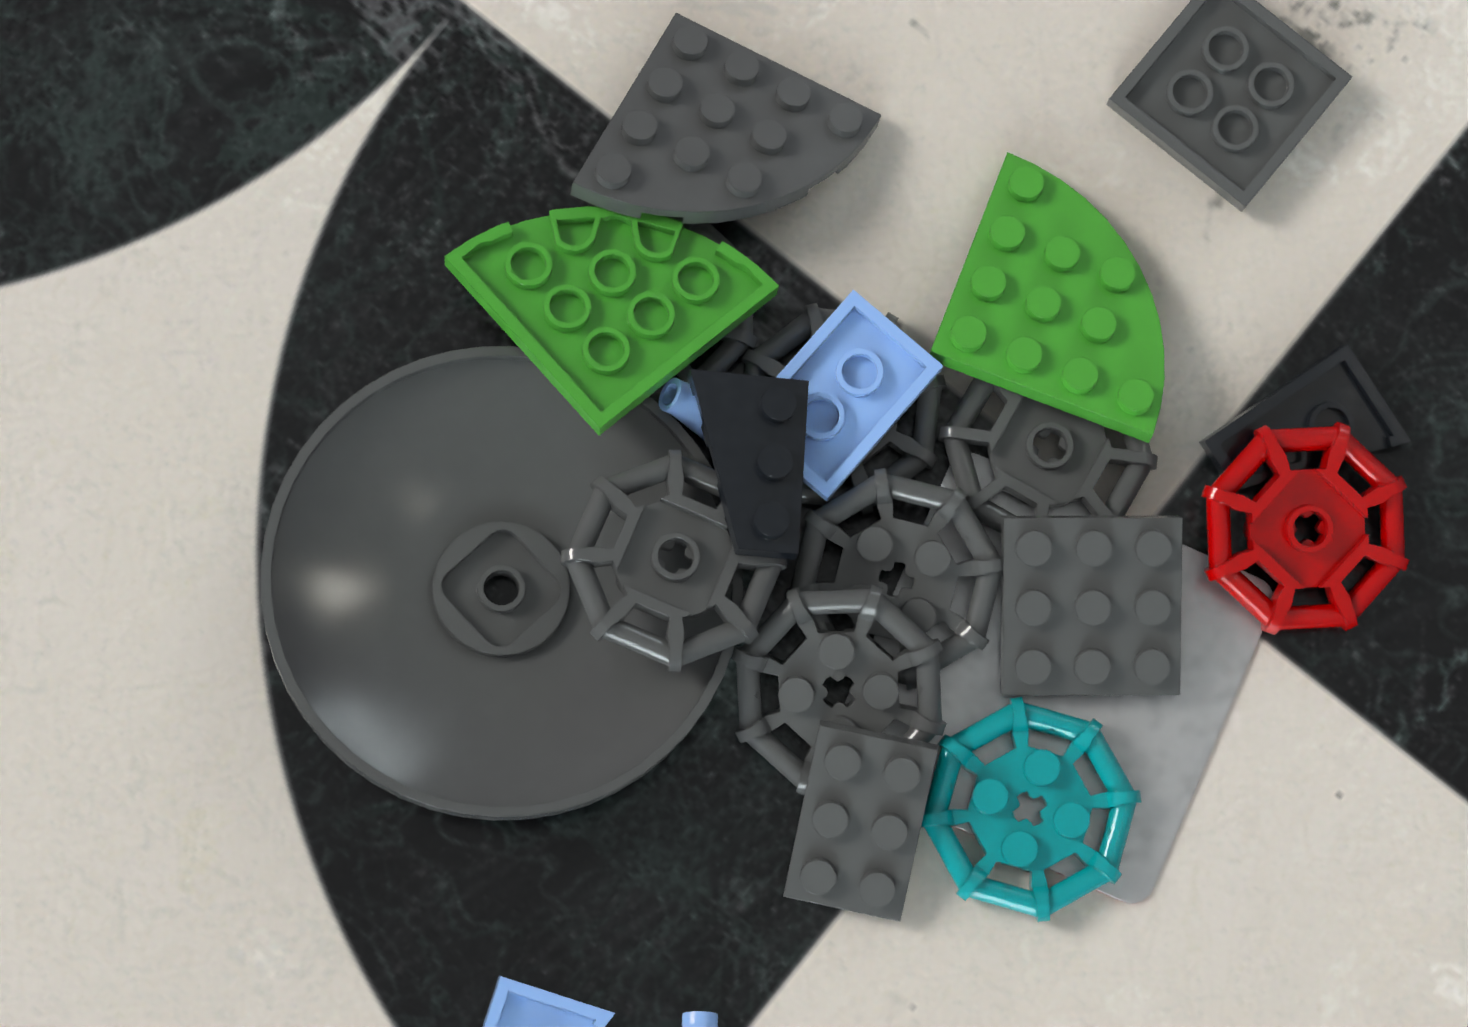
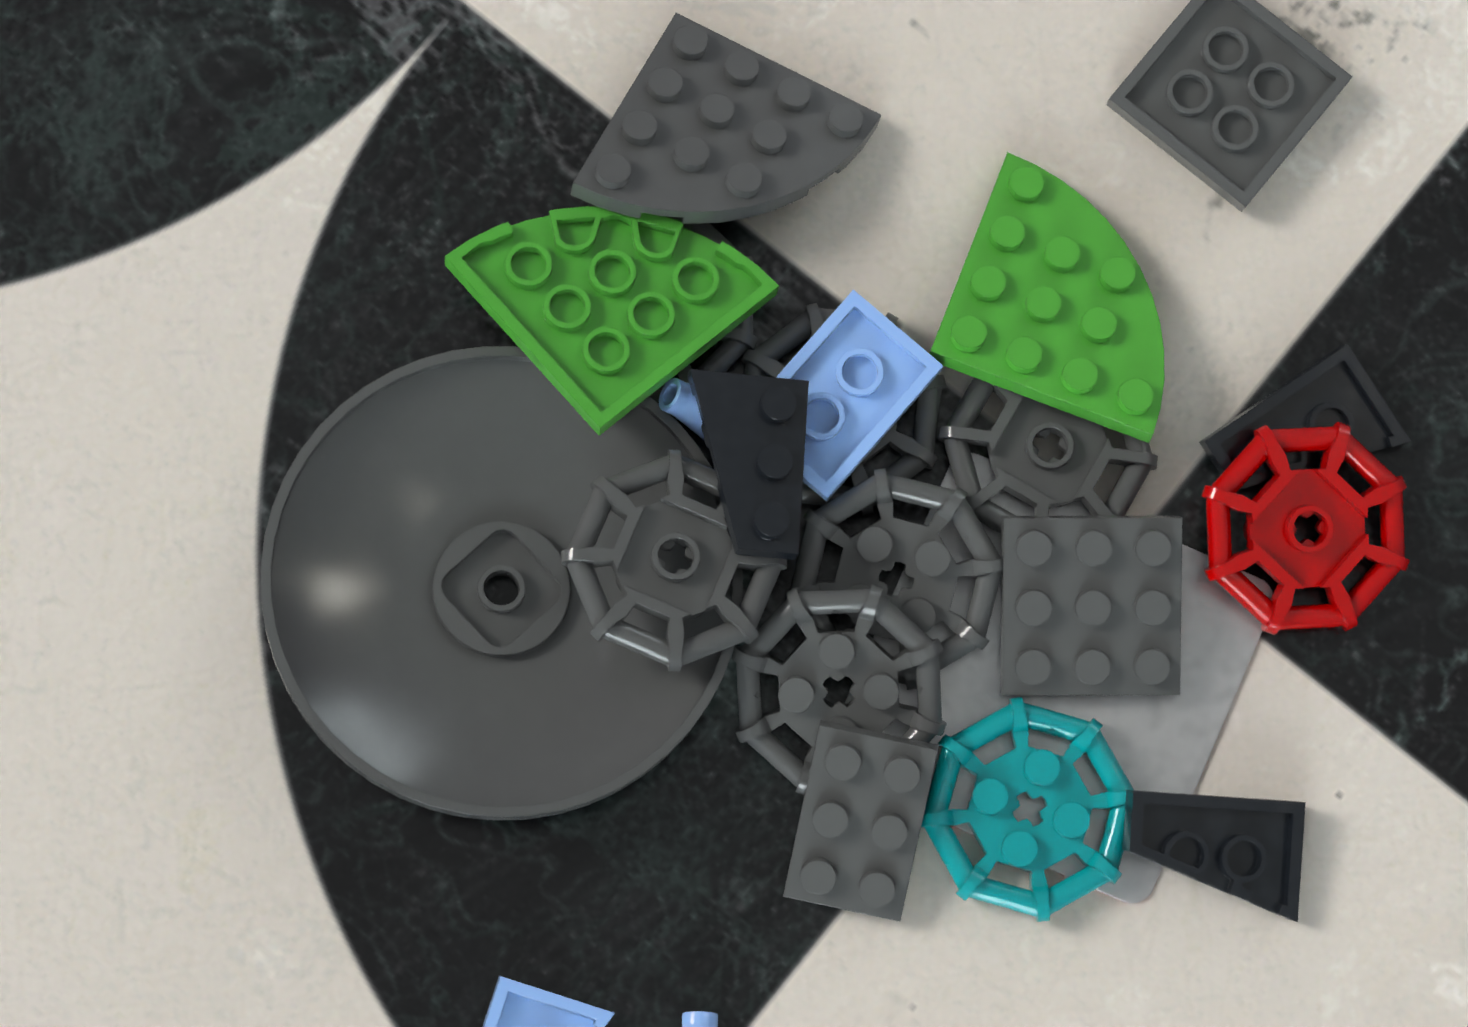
none -> black wing [1122,790,1306,922]

